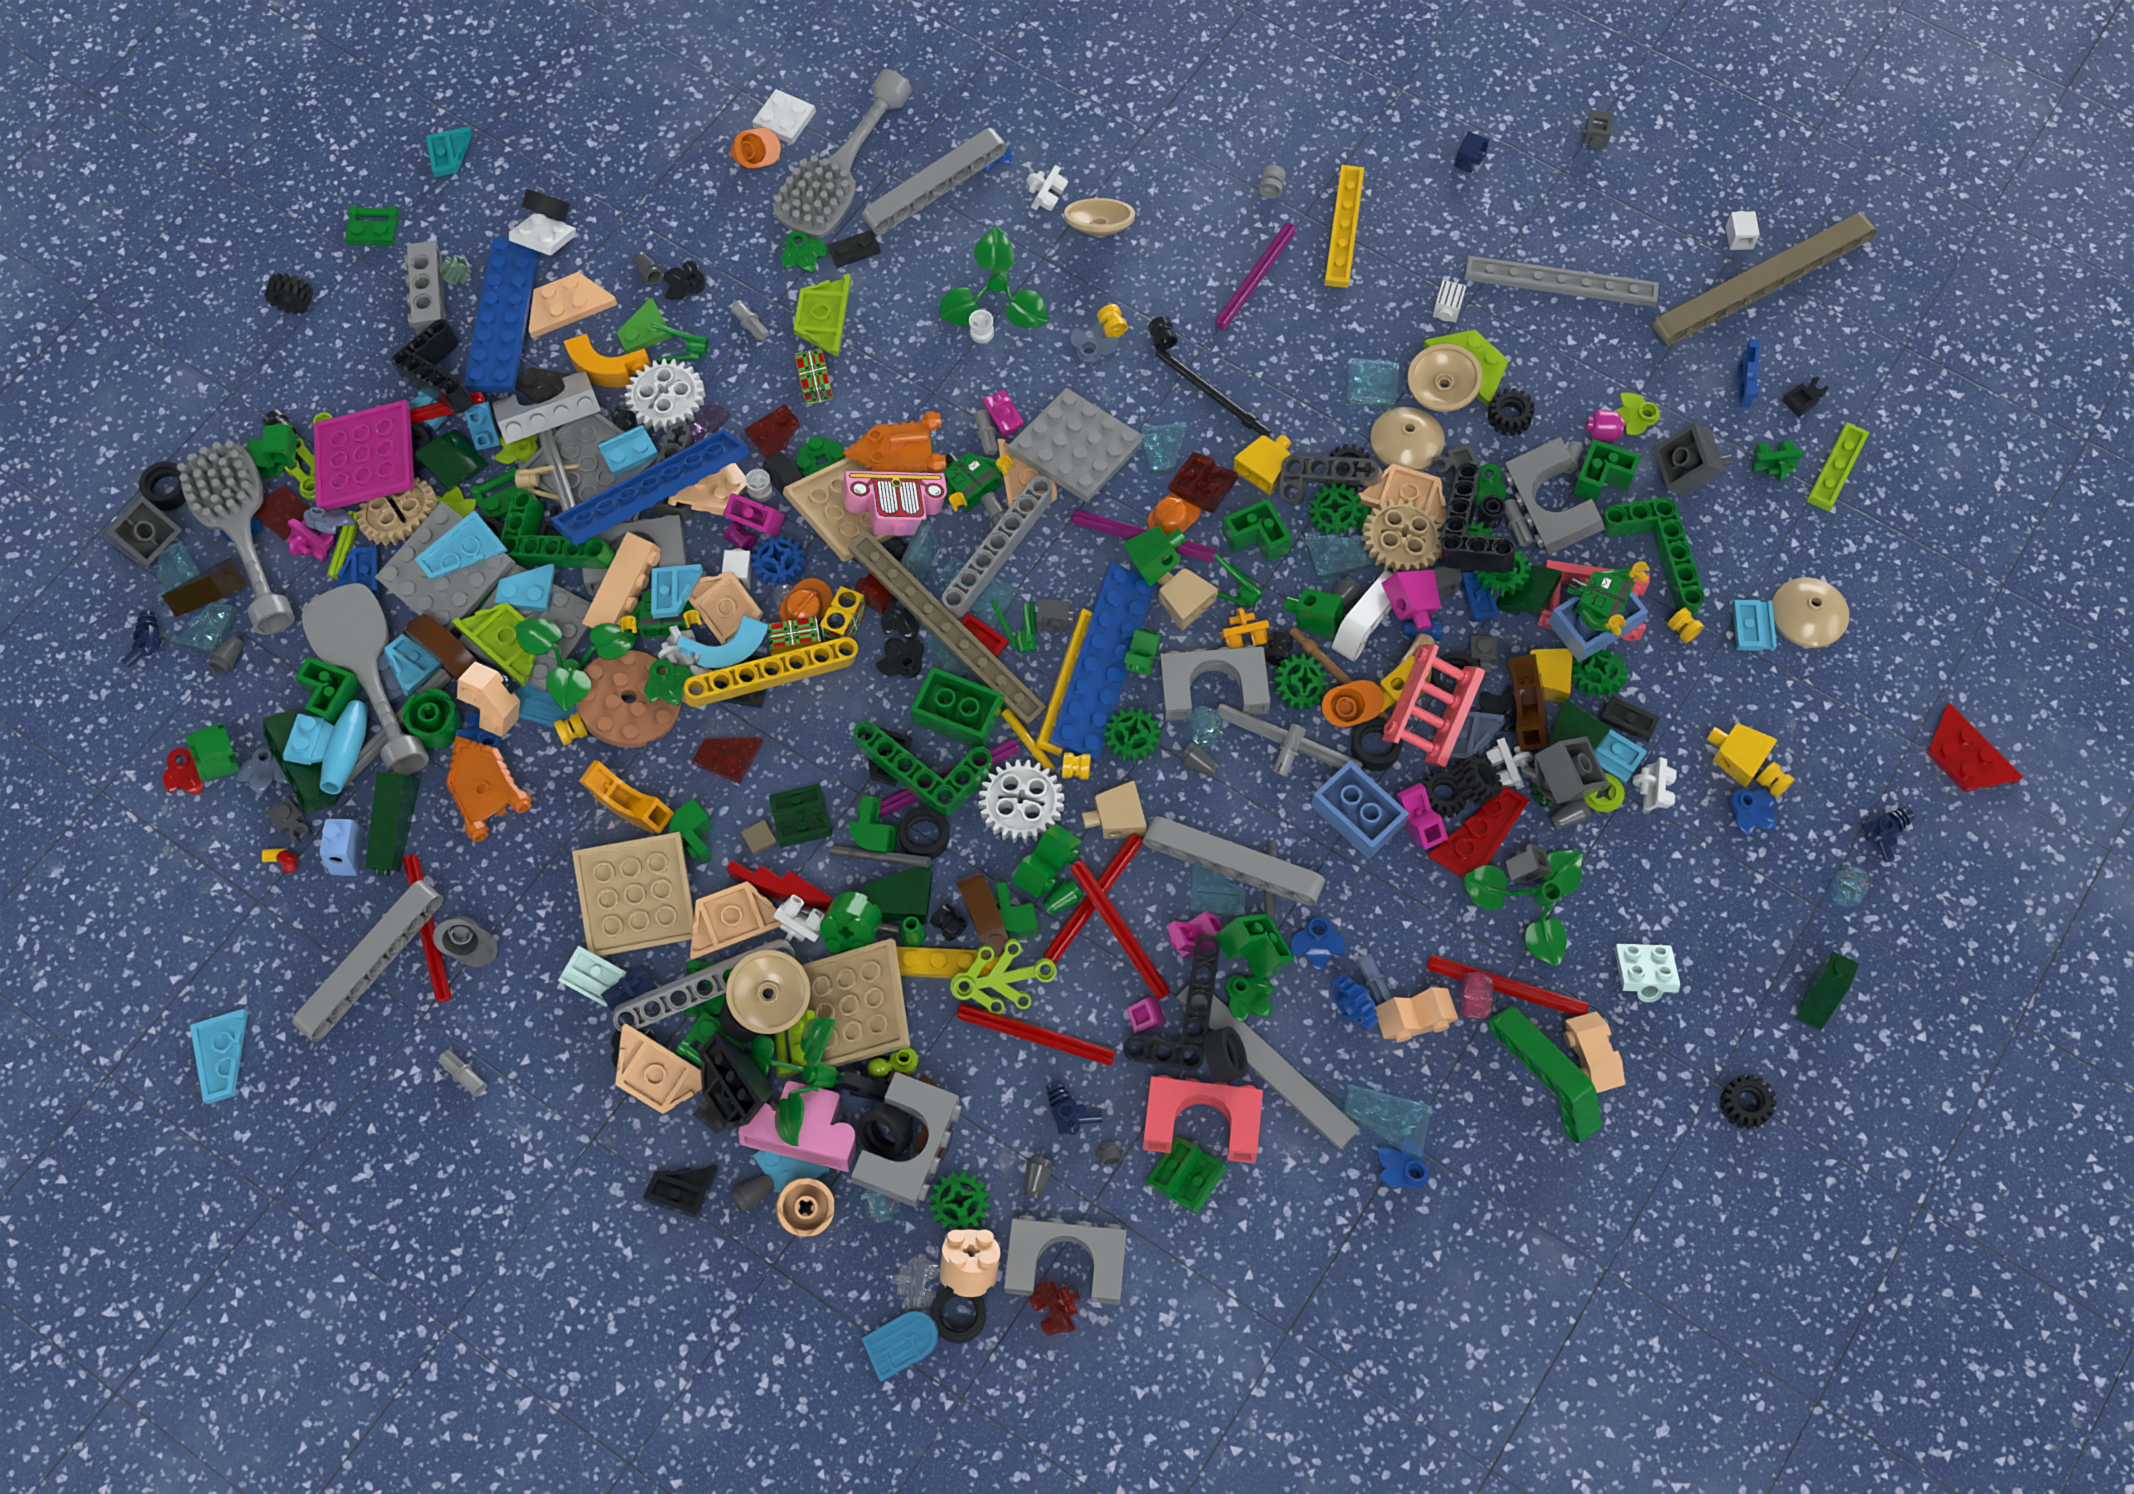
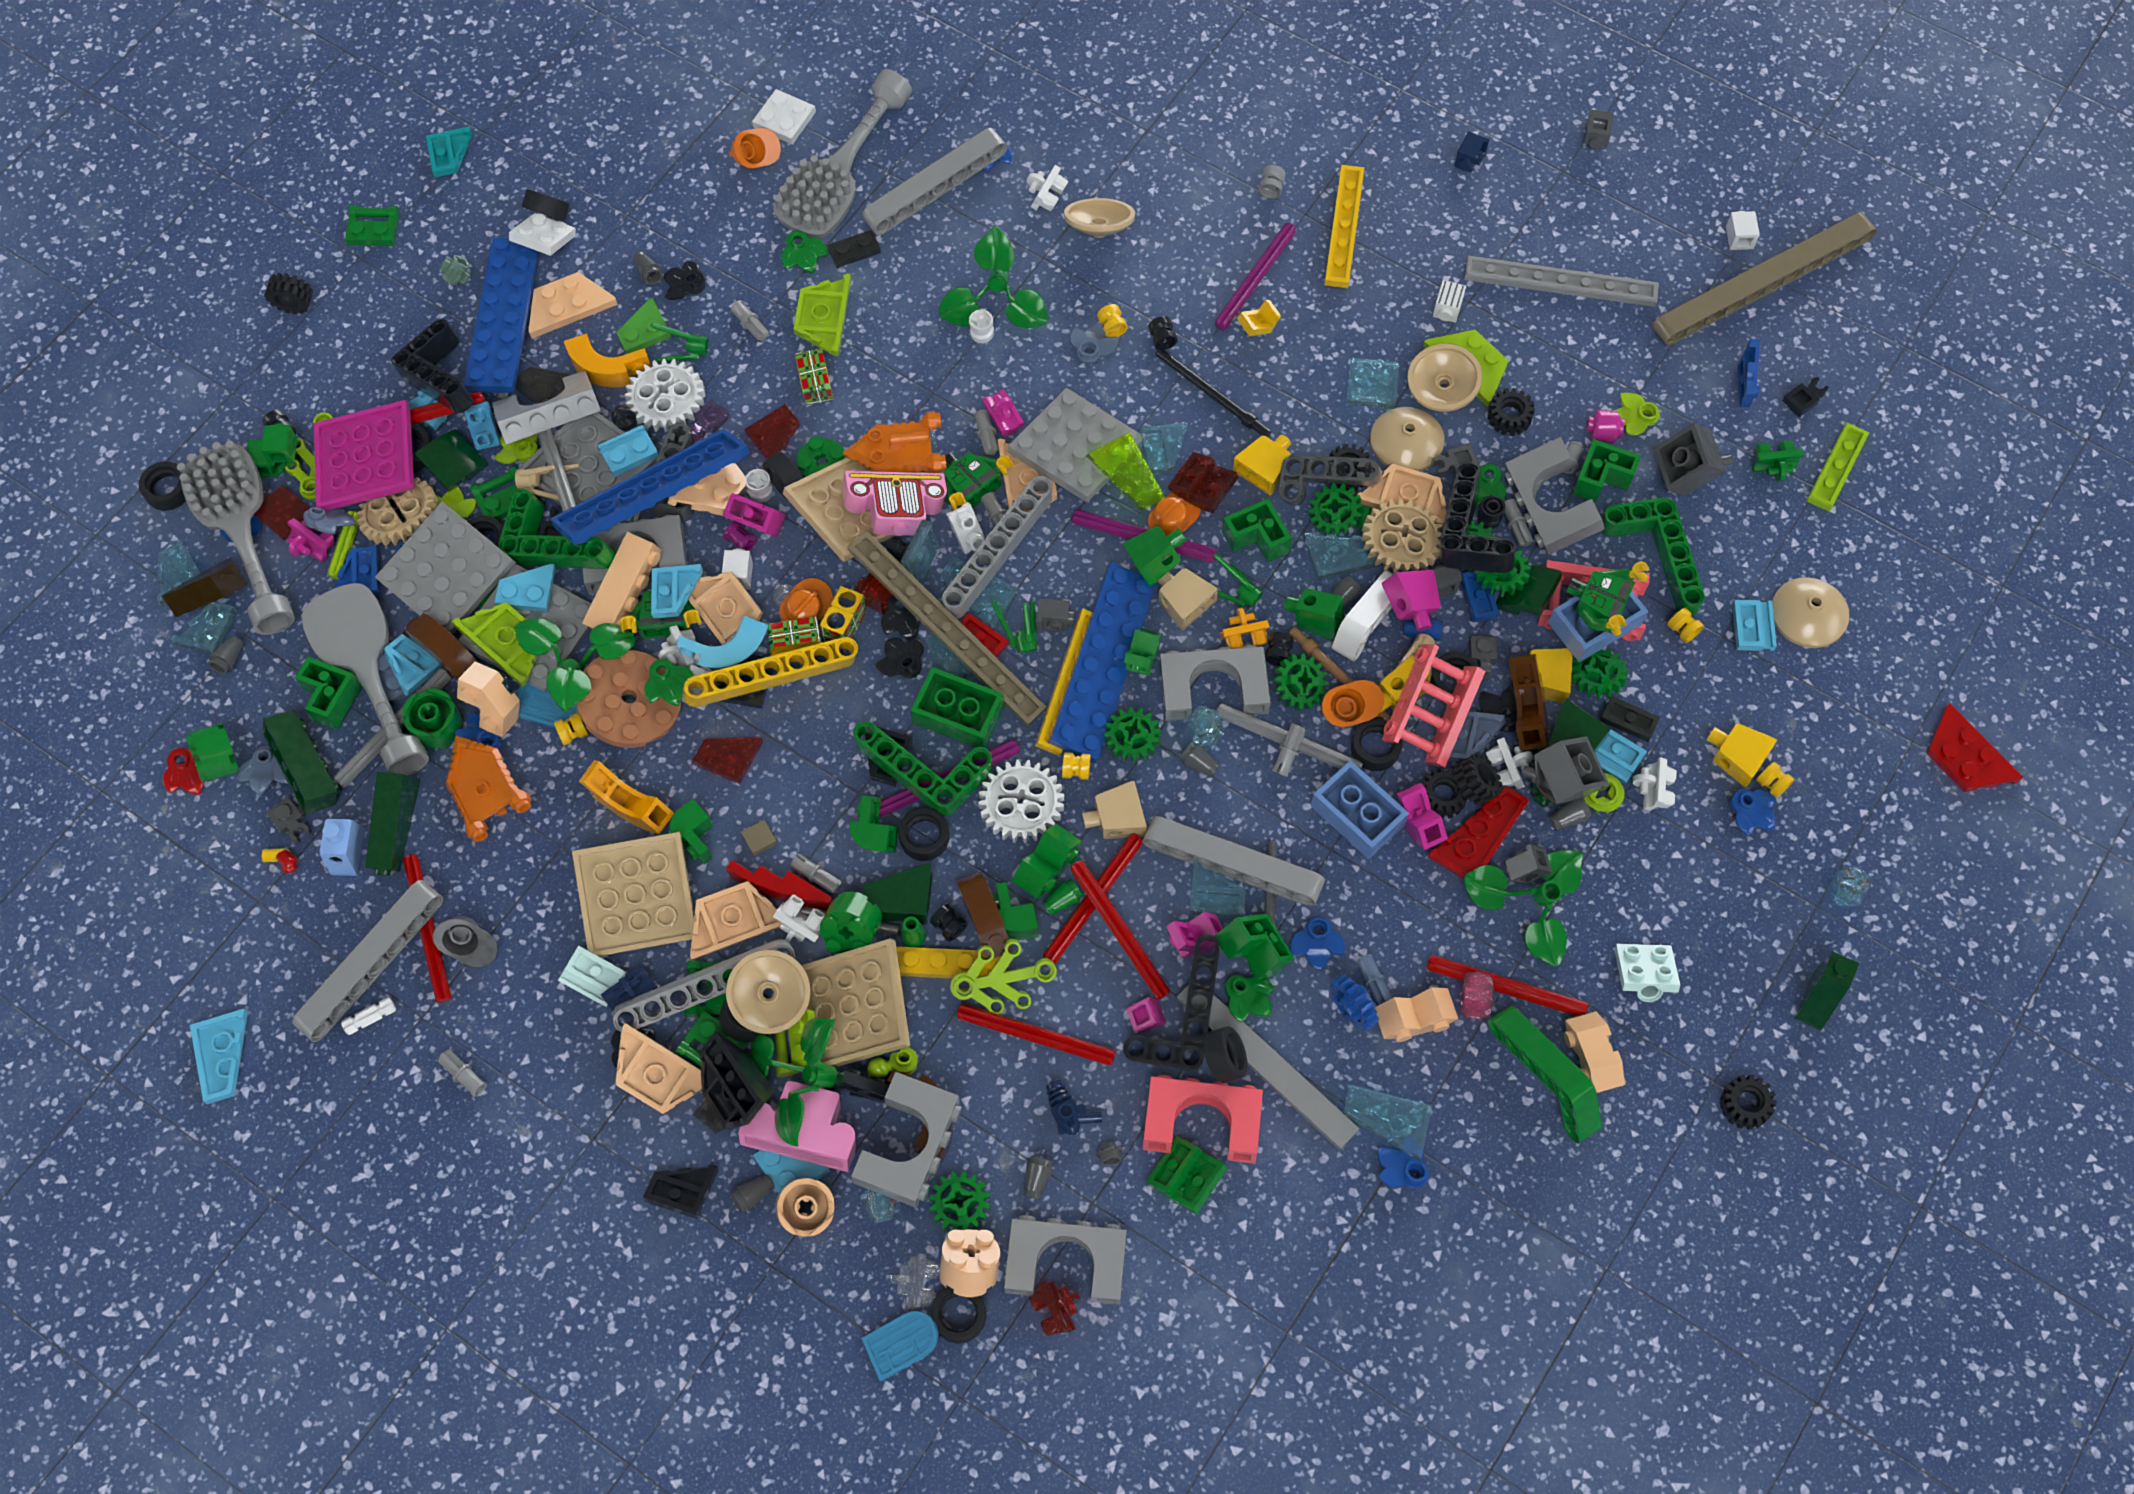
dark grey piece [102,495,182,568] -> none
dark blue piece [122,611,162,667] -> none
medium azure plate [283,700,368,794] -> none
light grey brick [404,241,446,335] -> none
medium azure wing [414,511,508,580] -> none
blue gear [750,534,806,588] -> none
dark green slope [769,783,832,848] -> none
flat silver bar [830,845,931,868] -> none
black tyre [857,1103,913,1160] -> none
yellow bar [1001,709,1055,772] -> none
dark blue piece [1862,807,1915,863] -> none
none -> white axle [341,997,396,1035]
none -> light grey axle [790,854,841,893]
none -> white hips [946,502,985,554]
none -> clear neon green wing [1086,432,1165,511]
none -> yellow bracket [1237,300,1281,336]

